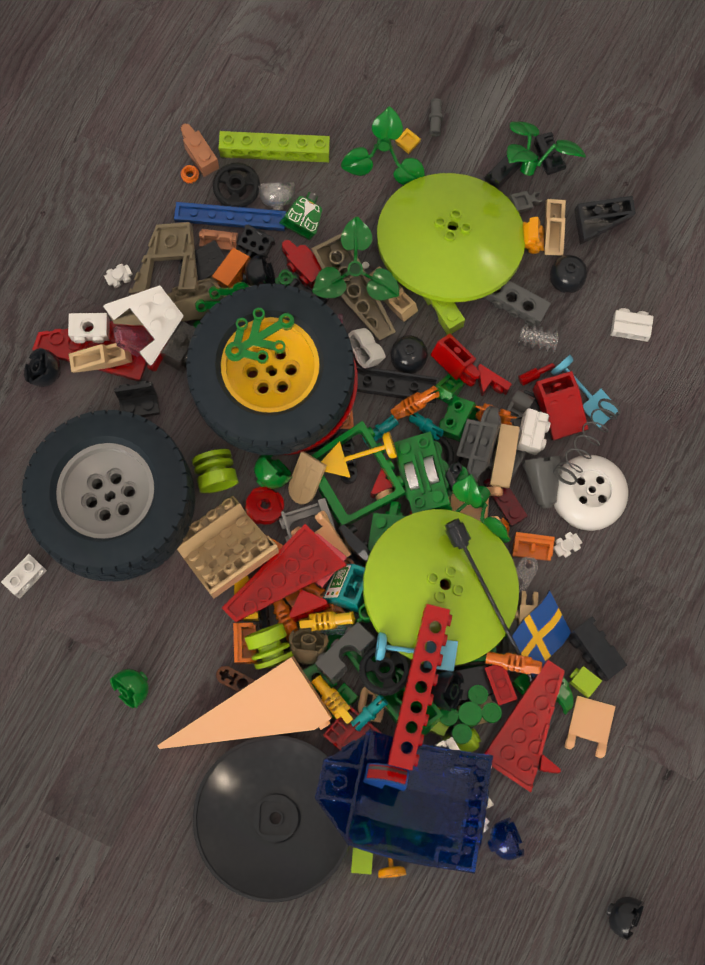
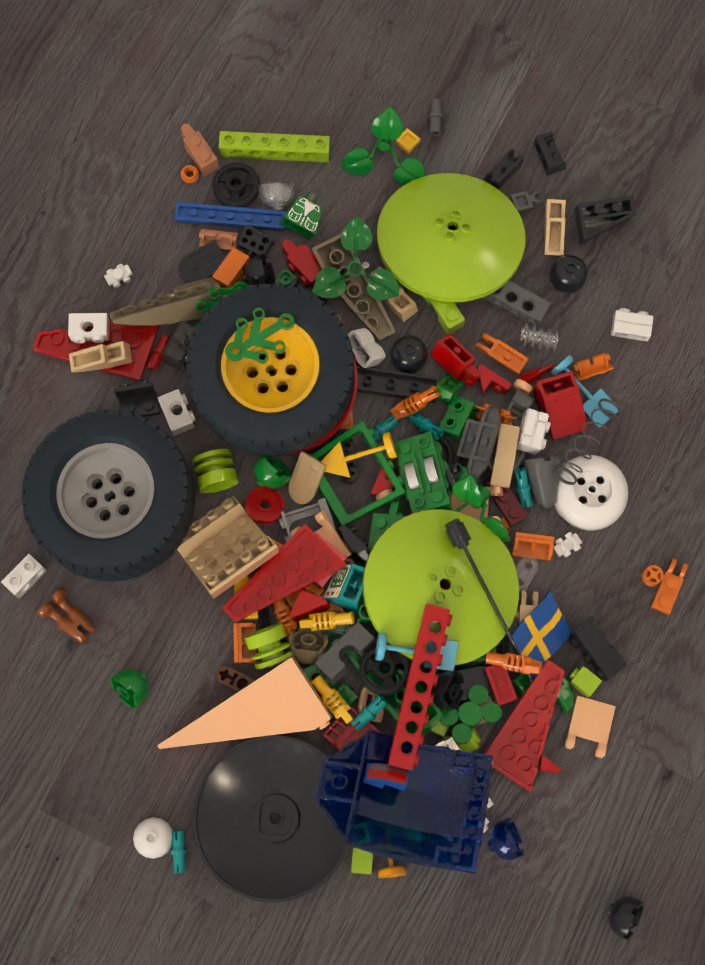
black cylinder [24,348,61,387] -> none
white wing [103,286,184,366] -> none
clear pink wing [113,325,157,362] -> none
dark tan wing [129,222,198,295] -> none
green plant [507,121,586,176] -> none
light orange cylinder [523,216,544,254] -> none
none -> dark orange piece [37,587,96,644]
none -> white cylinder [133,817,173,859]
none -> white brick [157,389,196,436]
none -> teal pin [171,831,187,873]
none -> orange hinge [475,333,529,375]
none -> light nougat tile [513,379,533,395]
none -> teal pin [514,467,533,507]
none -> orange hinge [572,353,614,381]
none -> orange wheel [641,565,664,587]
none -> orange hinge [651,558,688,615]

